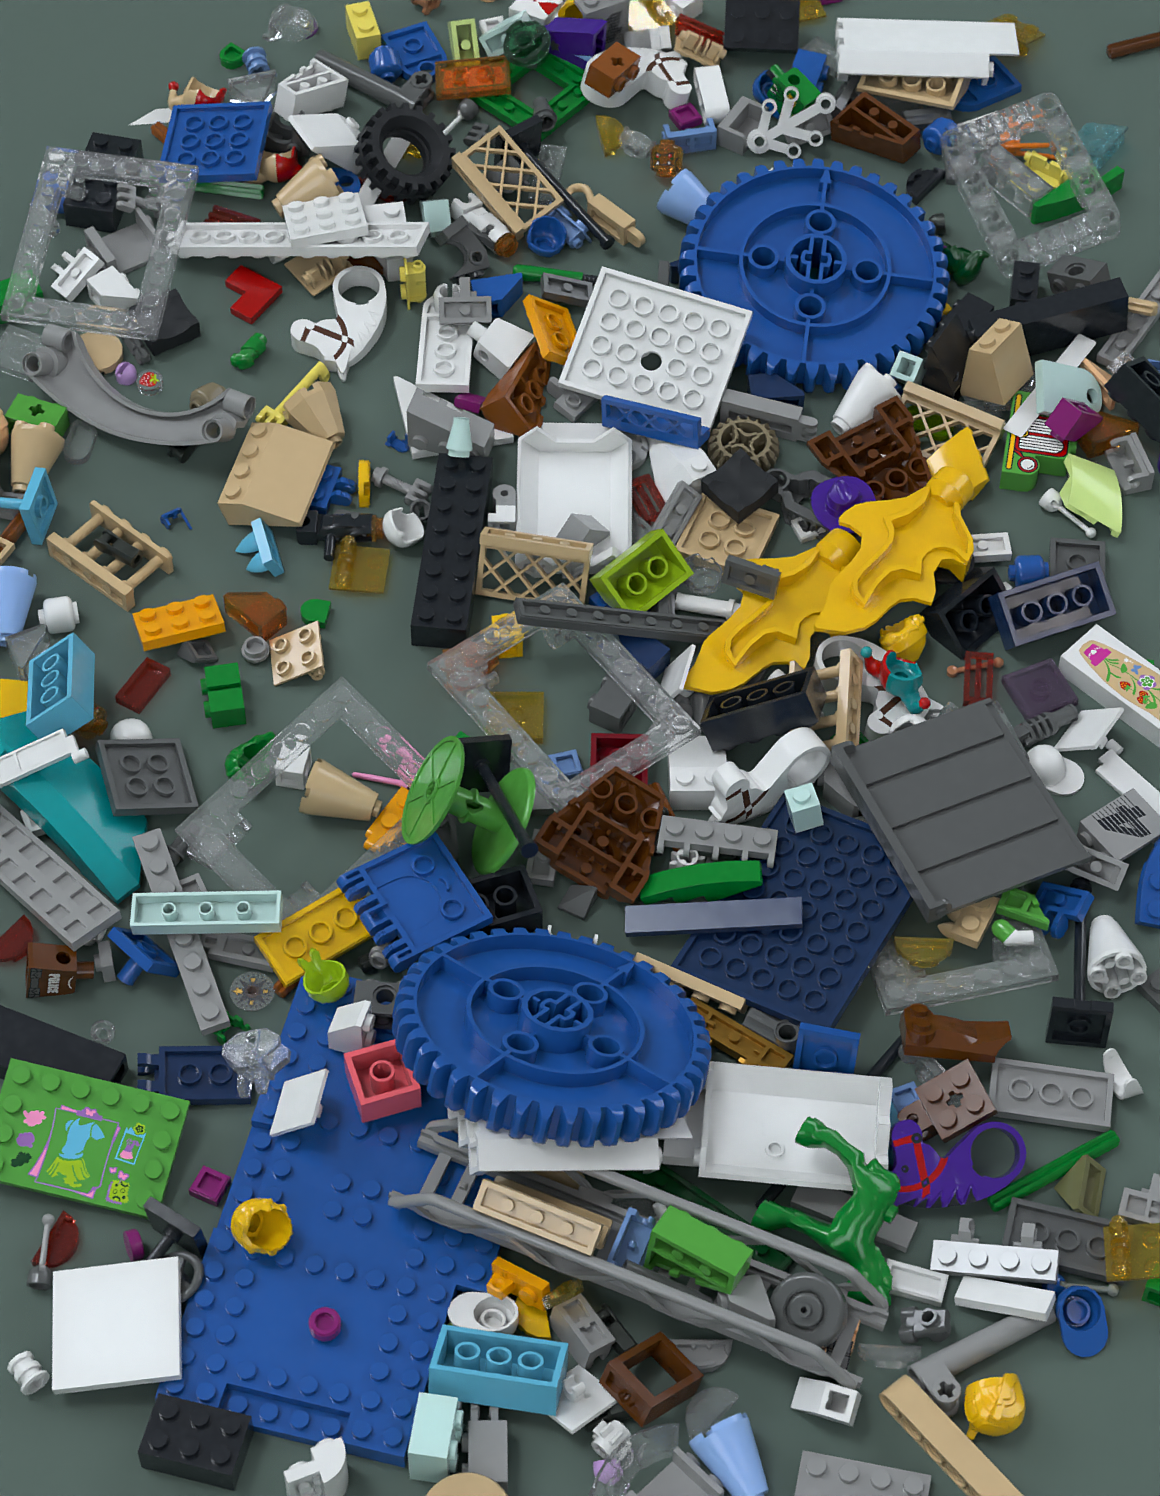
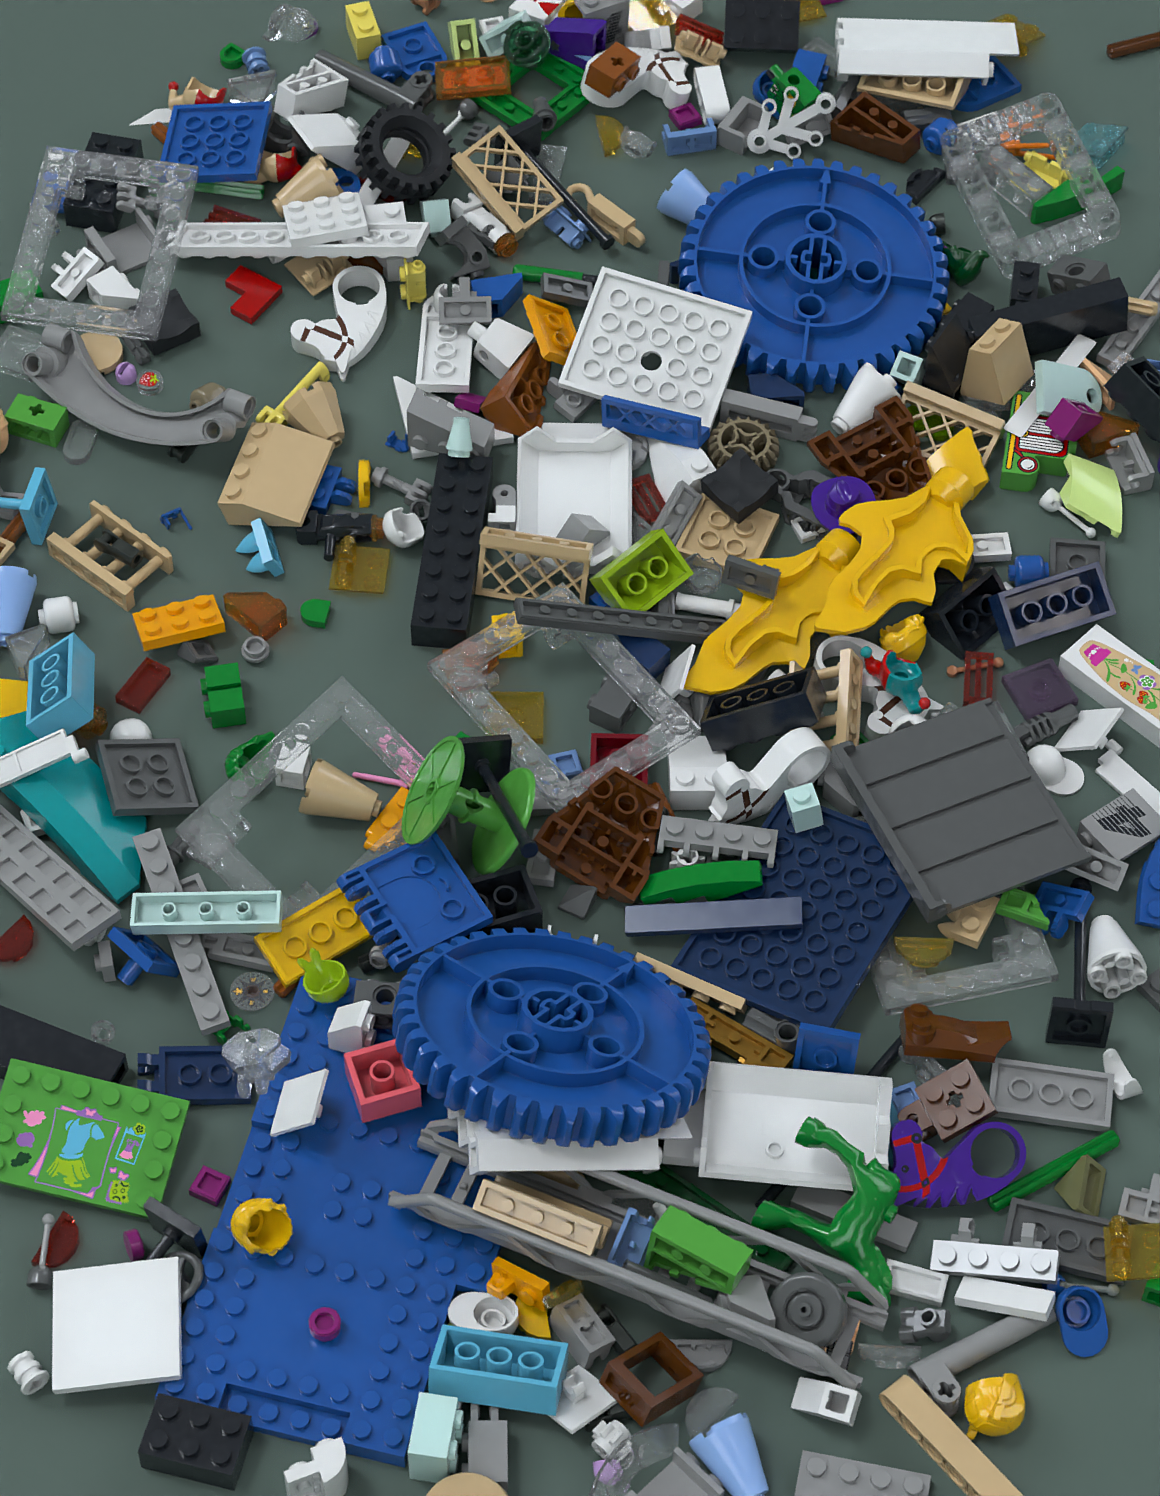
tan cone [11,420,65,494] -> none
reddish brown torso [25,942,94,998] -> none
green arm [230,333,267,370] -> none
tan hinge [269,621,325,686] -> none
blue hair [527,215,567,258] -> none
clear orange head [650,139,683,178] -> none
arm [991,919,1034,946] -> none

